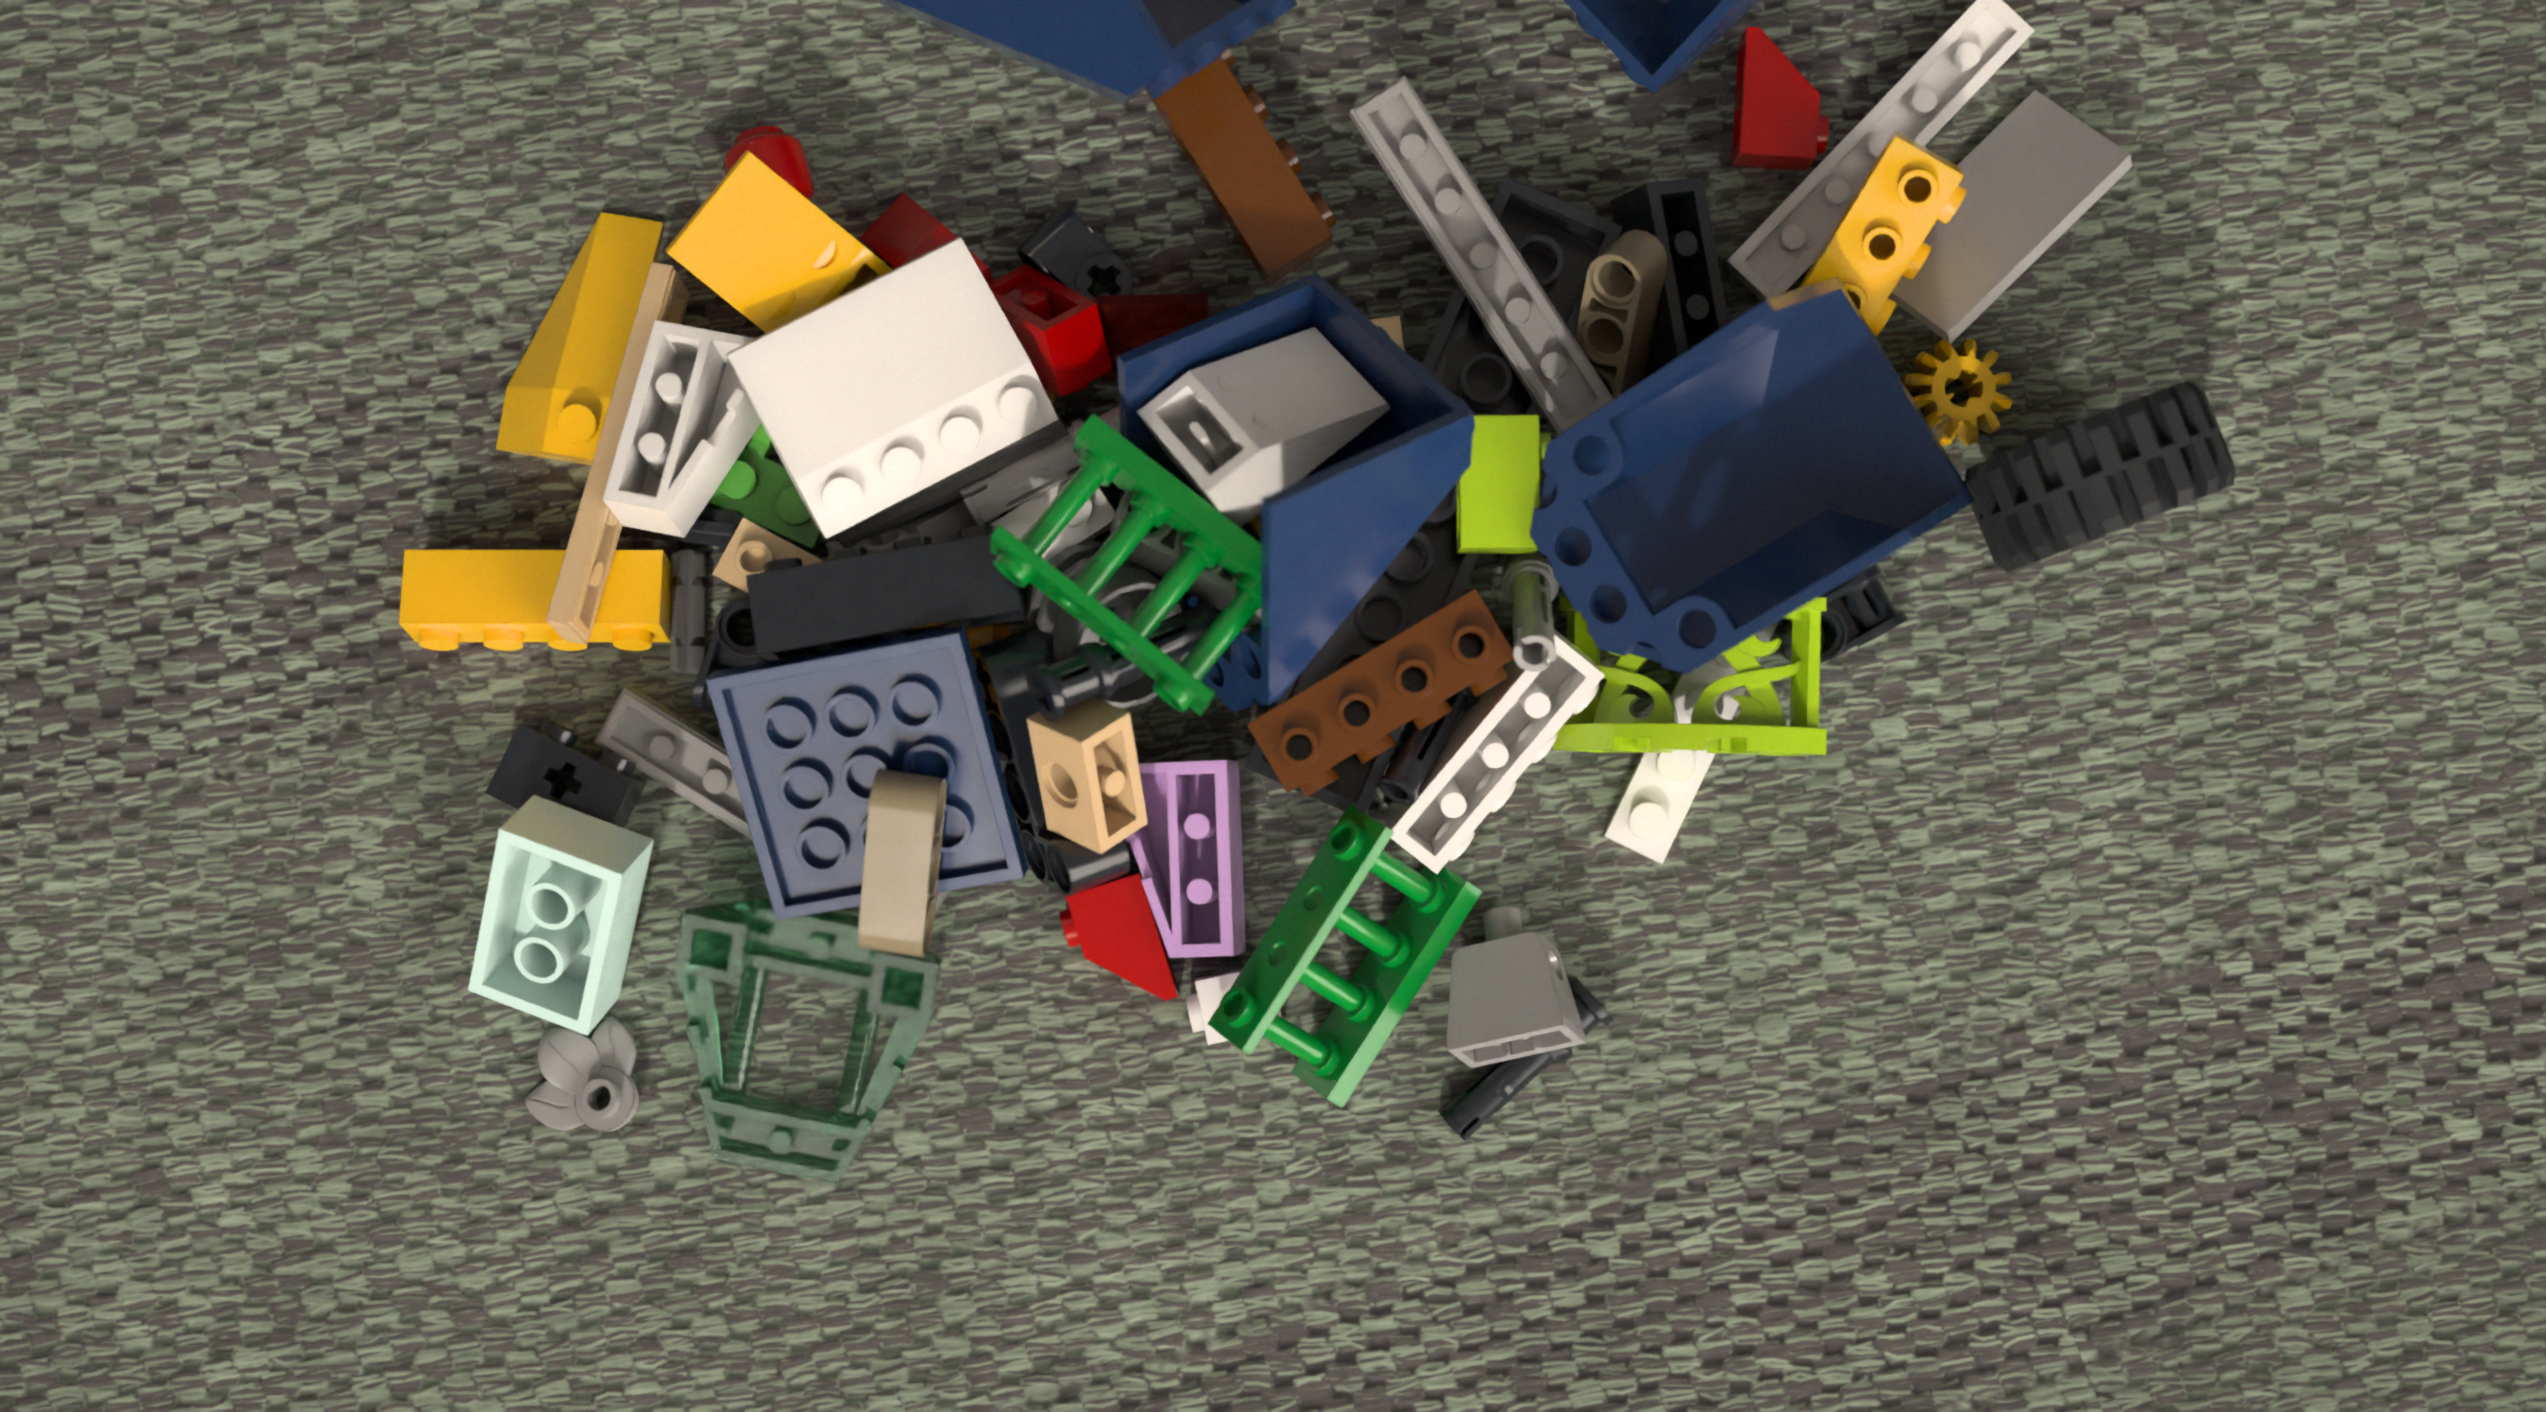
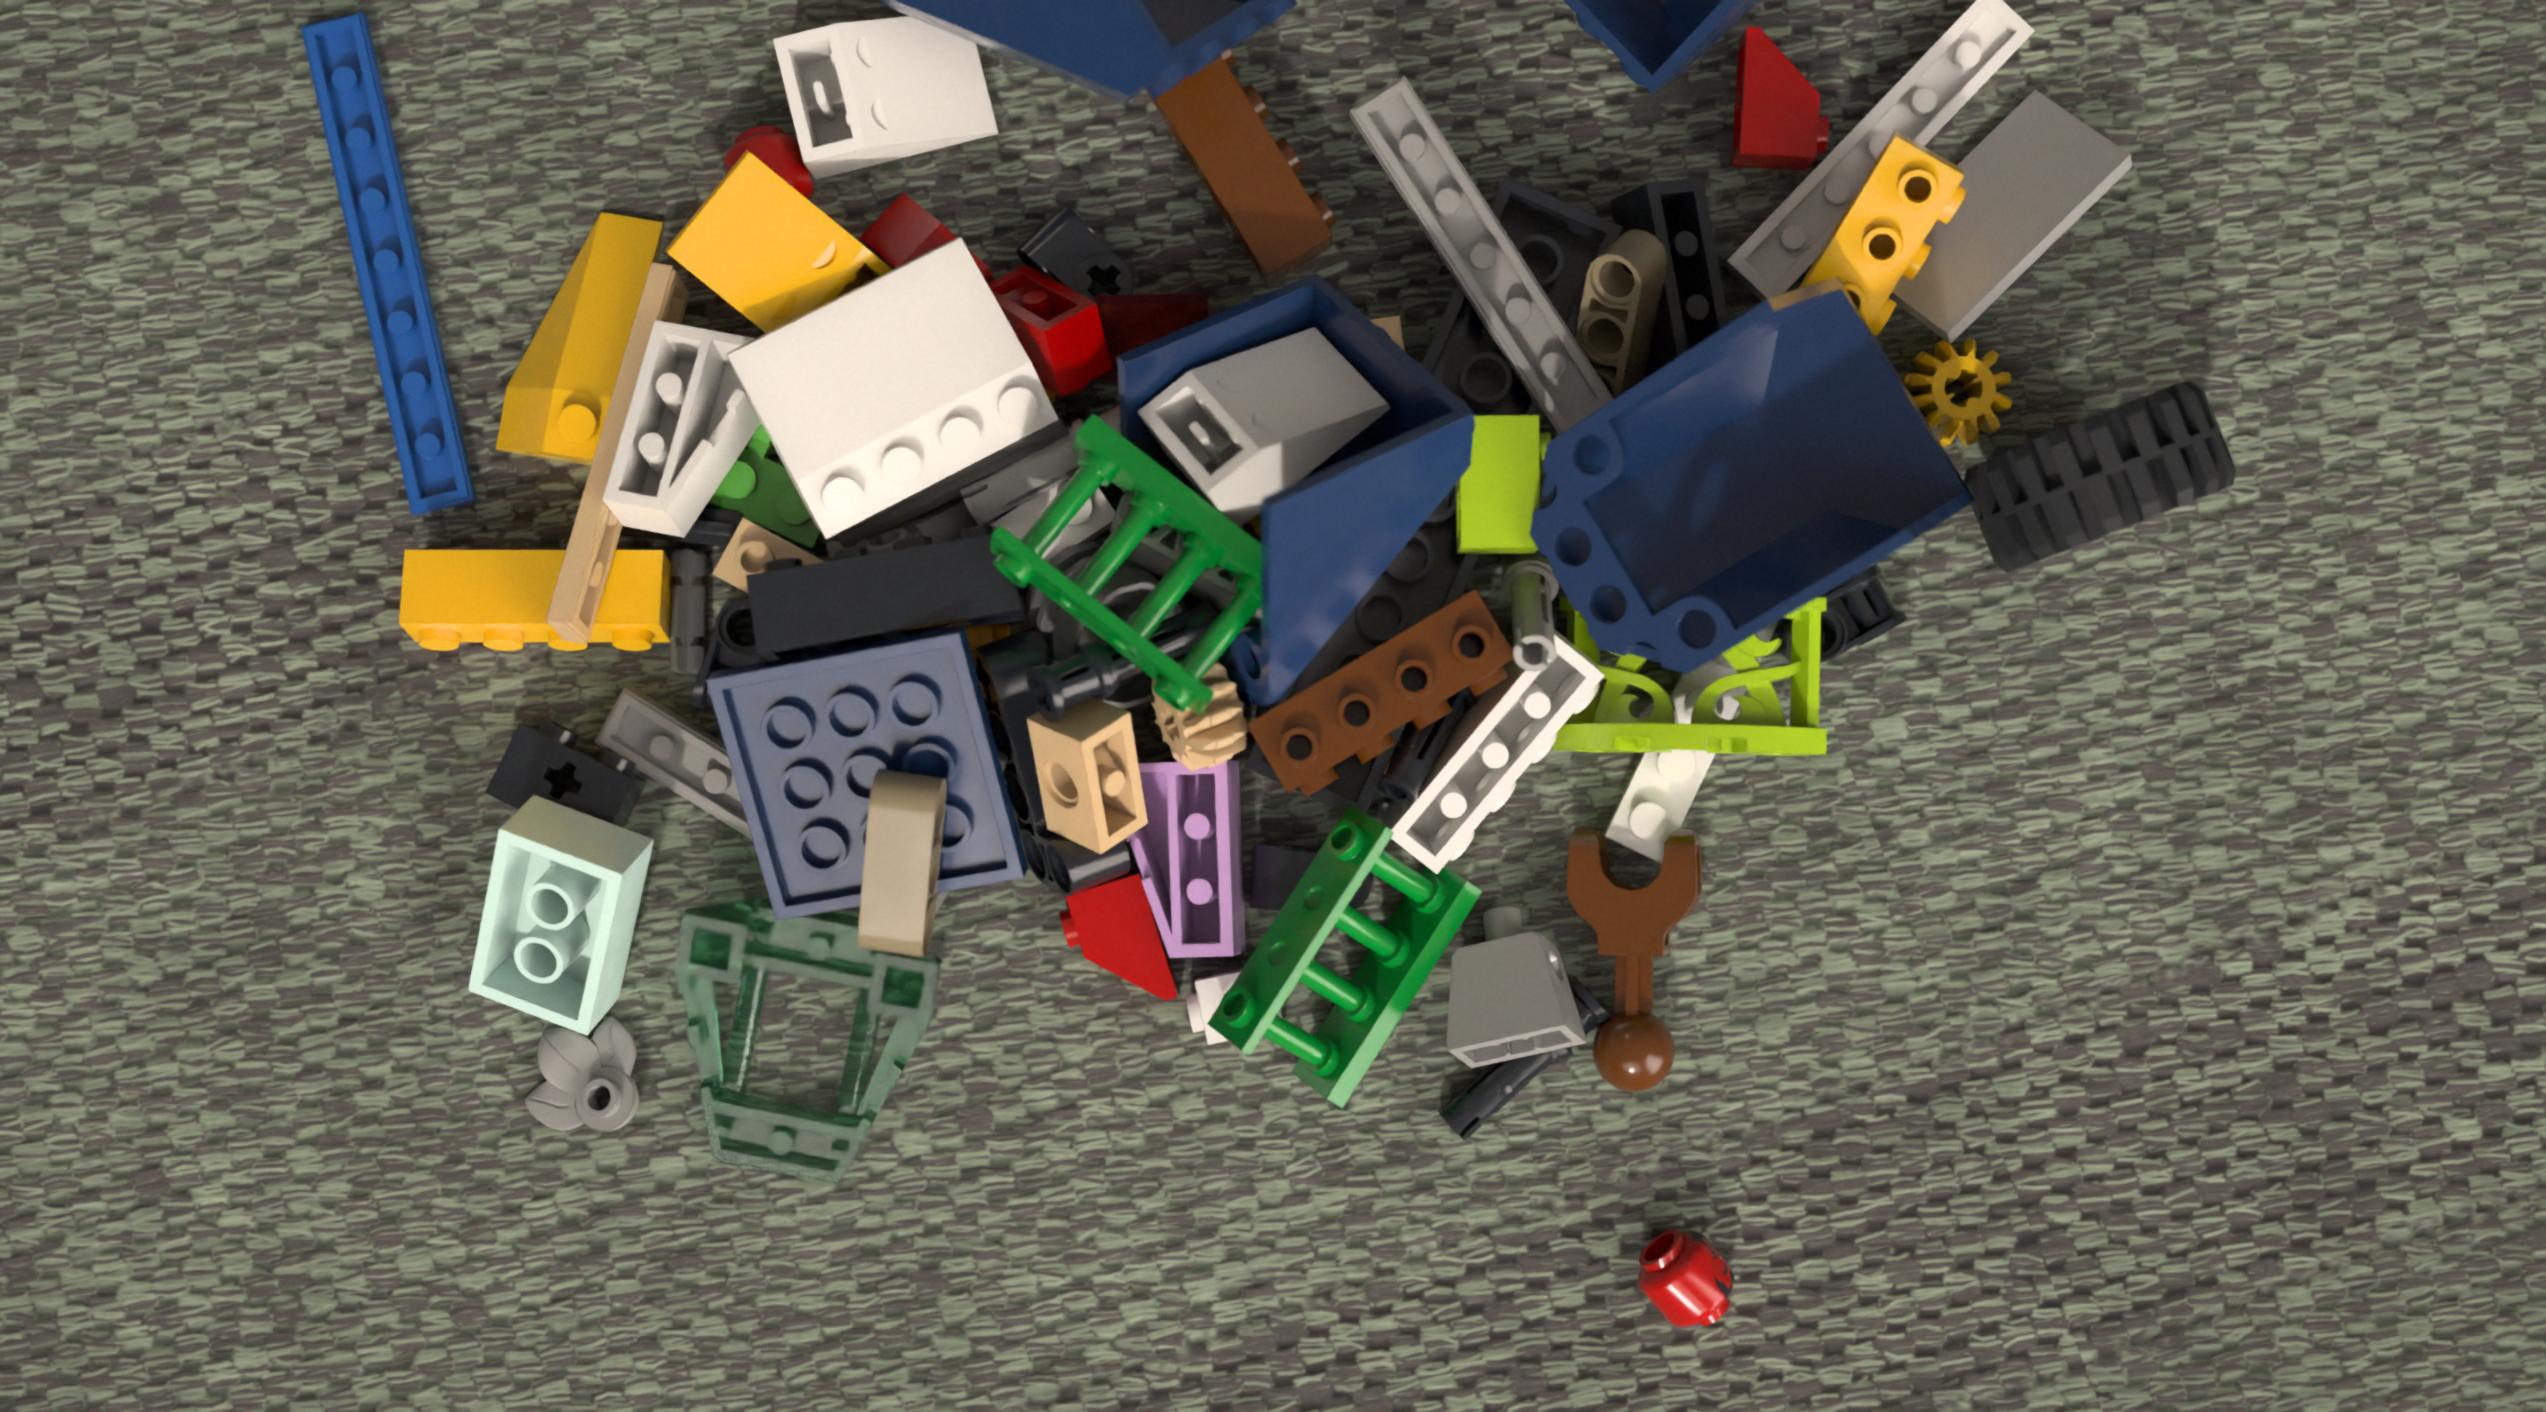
none -> blue tile [301,11,478,516]
none -> white slope [773,16,999,180]
none -> tan gear [1150,660,1248,771]
none -> black piece [1249,843,1373,911]
none -> reddish brown piece [1566,827,1702,1092]
none -> red head [1638,1229,1735,1327]

